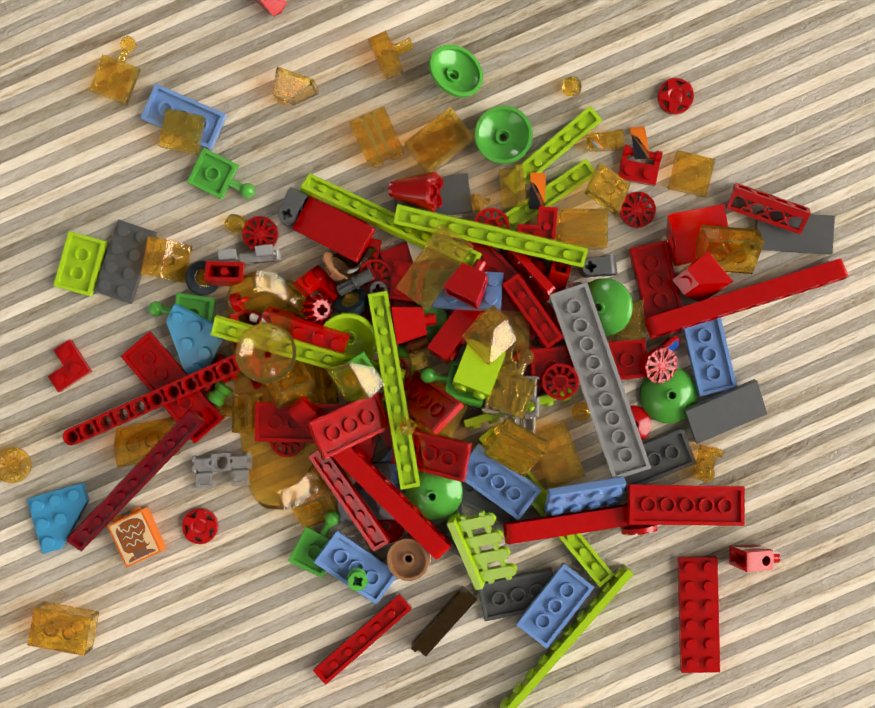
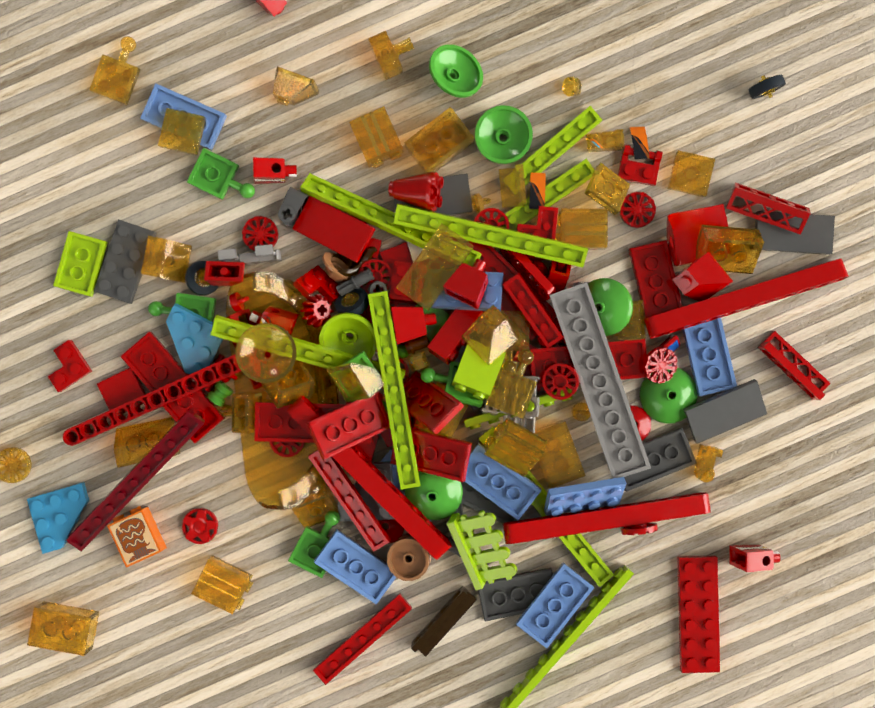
light grey piece [192,452,253,489] -> none
clear yellow tile [224,214,246,233] -> none
red plate [287,317,350,354] -> none
bright green wheel [347,567,368,591] -> none
clear yellow hinge [399,419,417,436] -> none
dark grey piece [579,255,618,278] -> none
red plate [627,484,745,526] -> none
red wheel [657,78,694,115] -> none
none -> red tile [97,368,146,414]
none -> clear yellow brick [191,555,253,614]
none -> red torso [253,157,297,184]
none -> black wheel [749,74,786,99]
none -> red fence [757,331,831,400]

